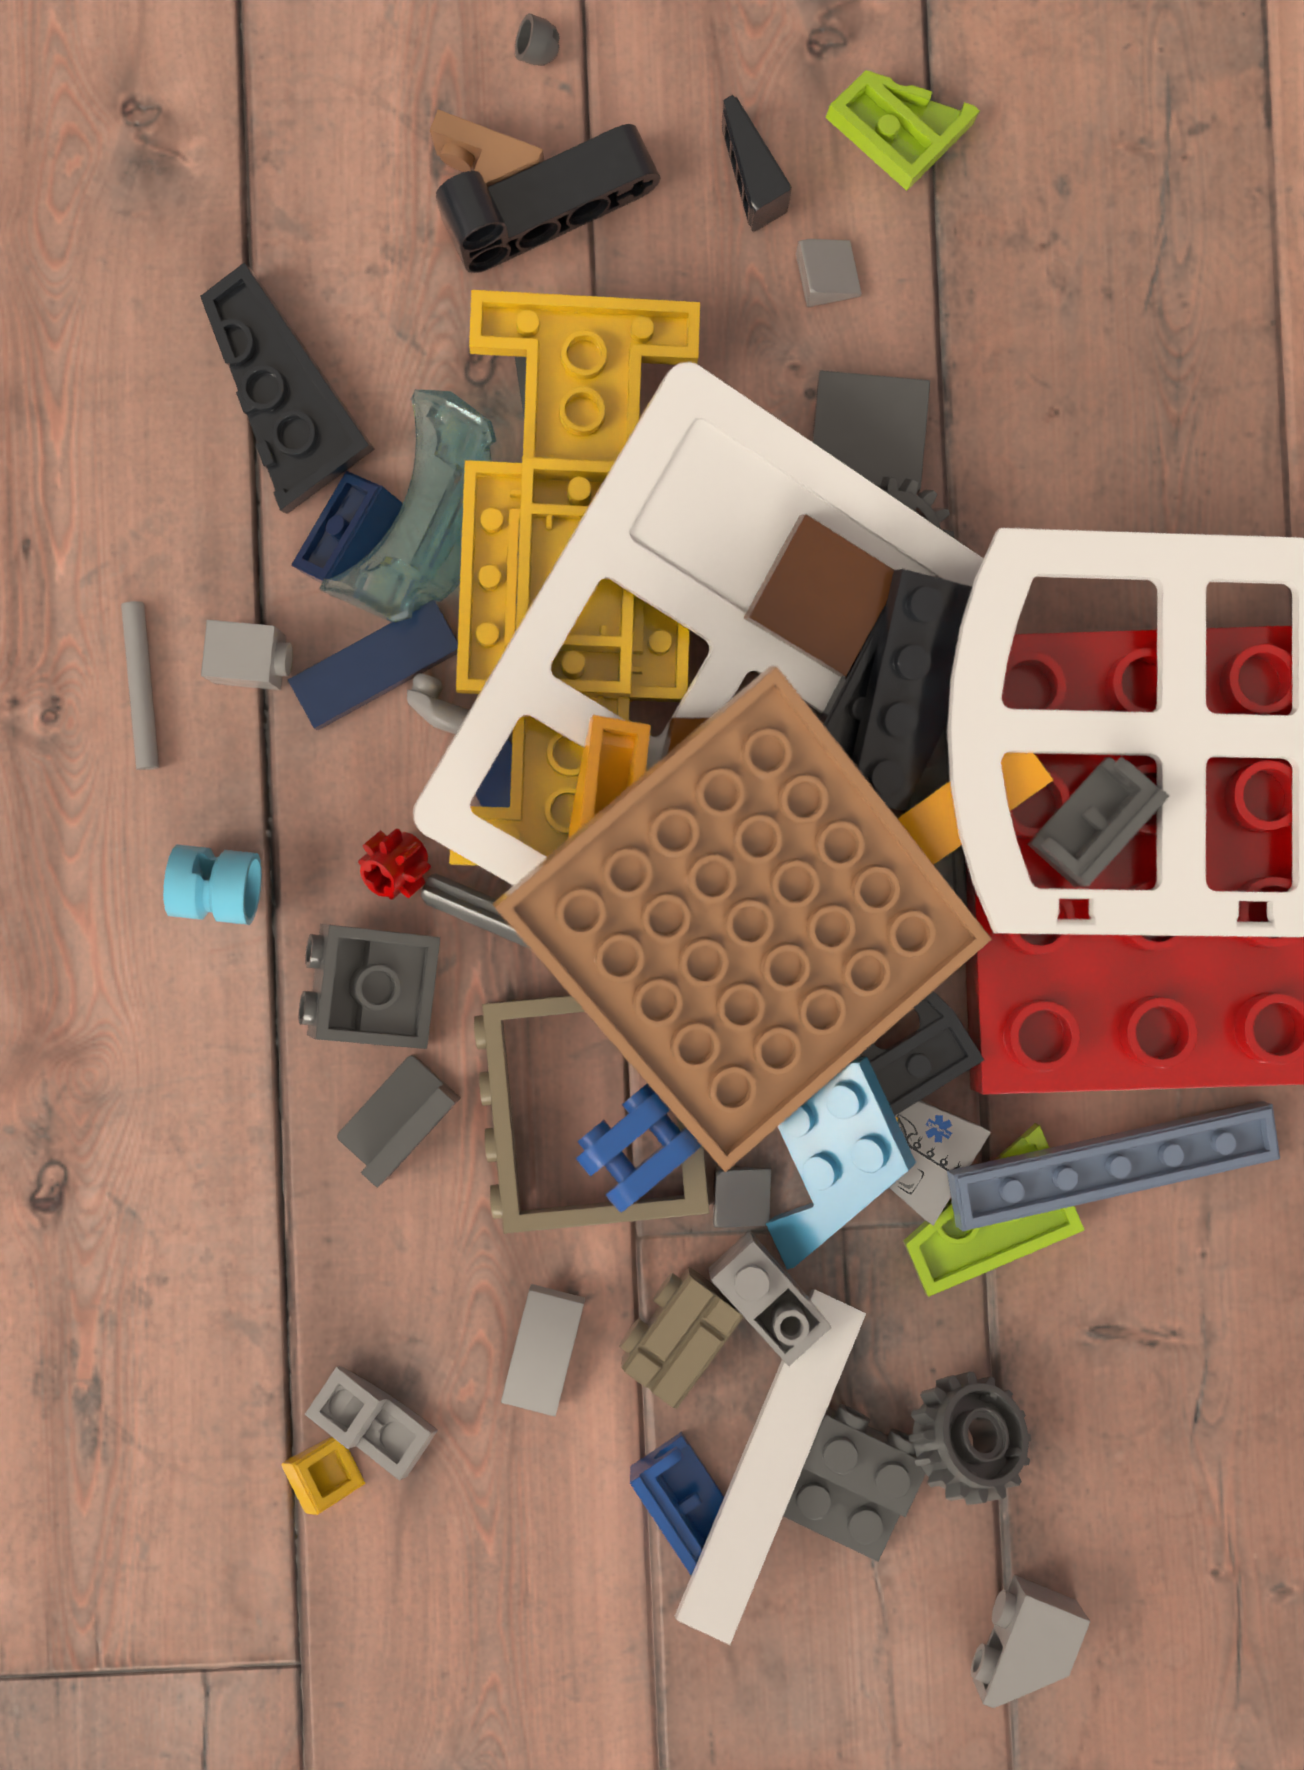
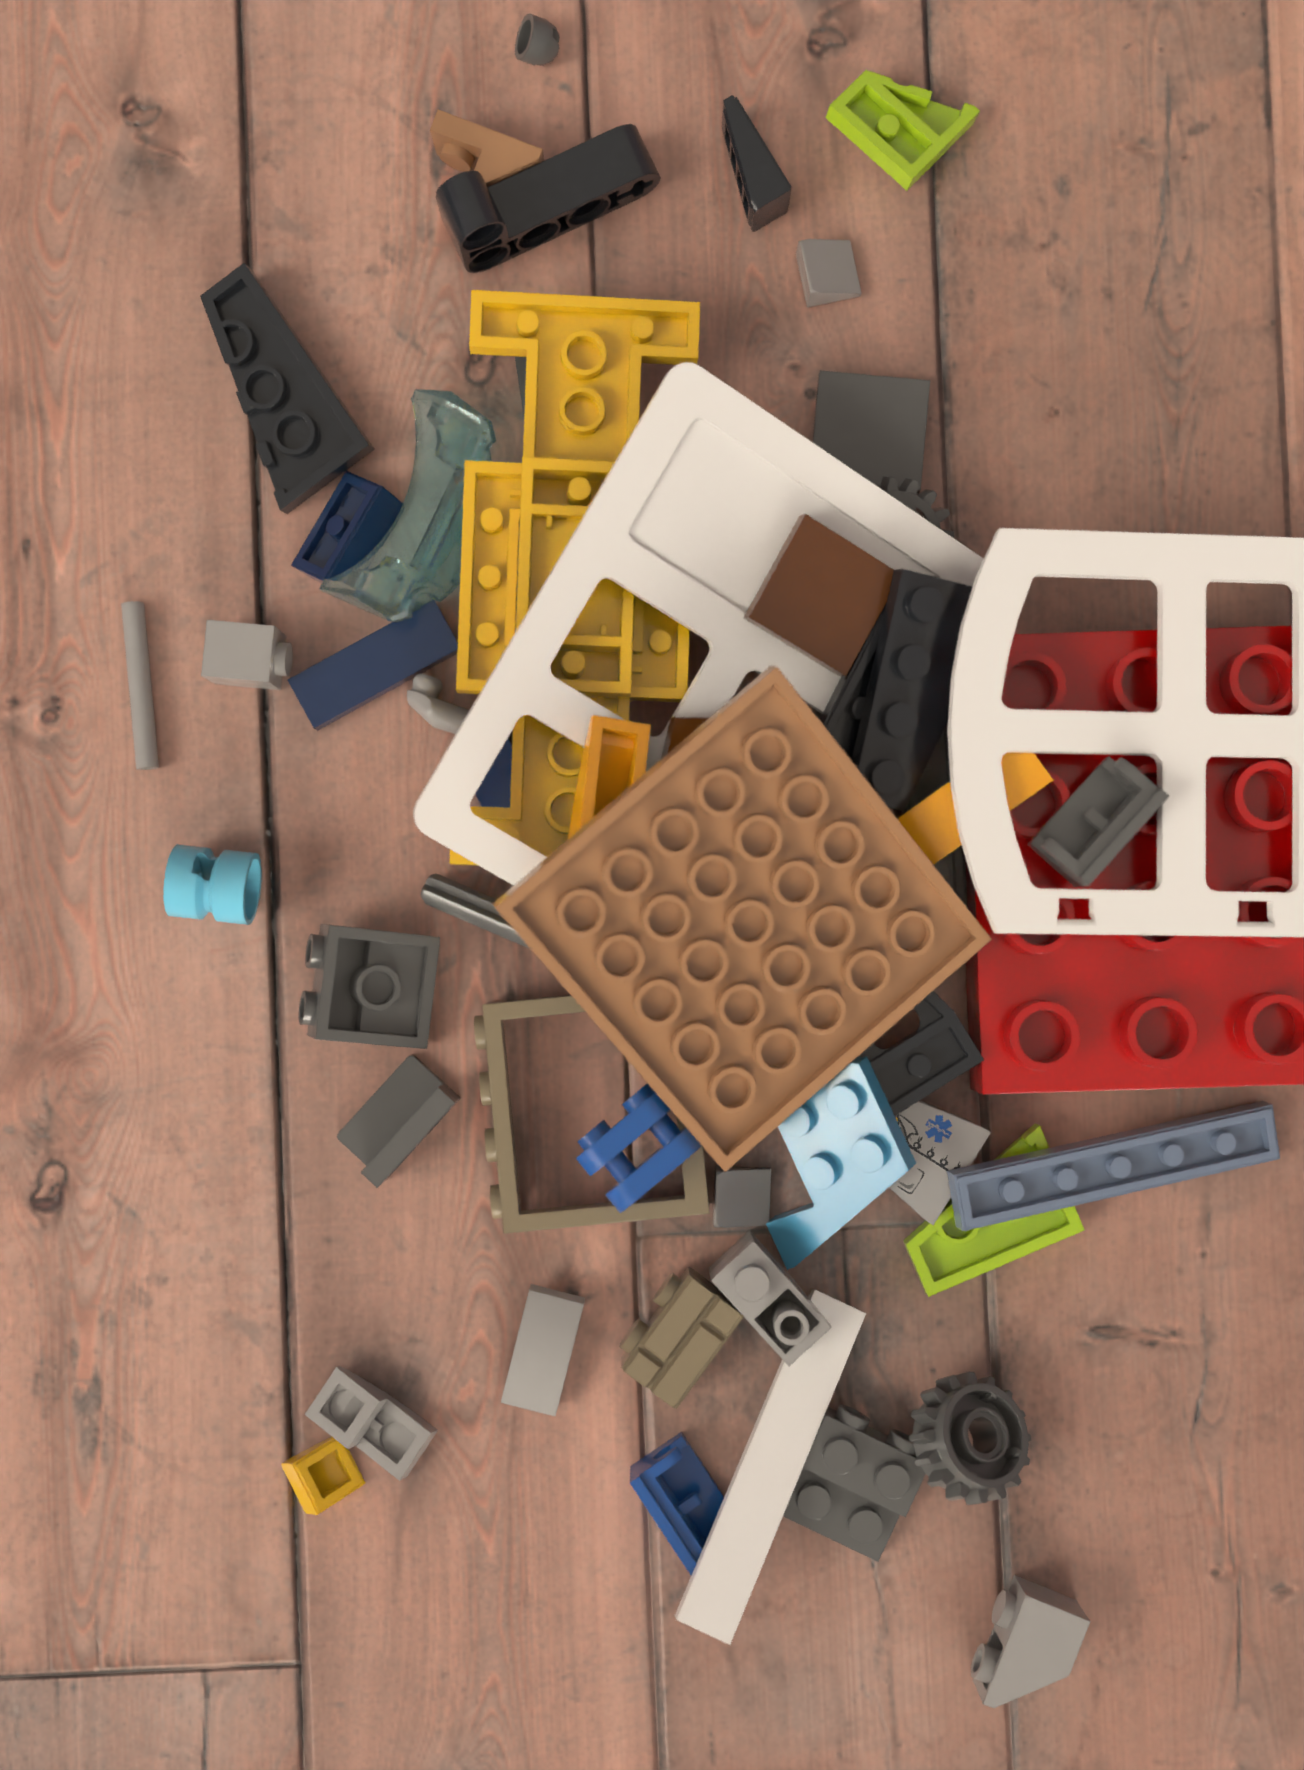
red gear [358,828,431,900] -> none

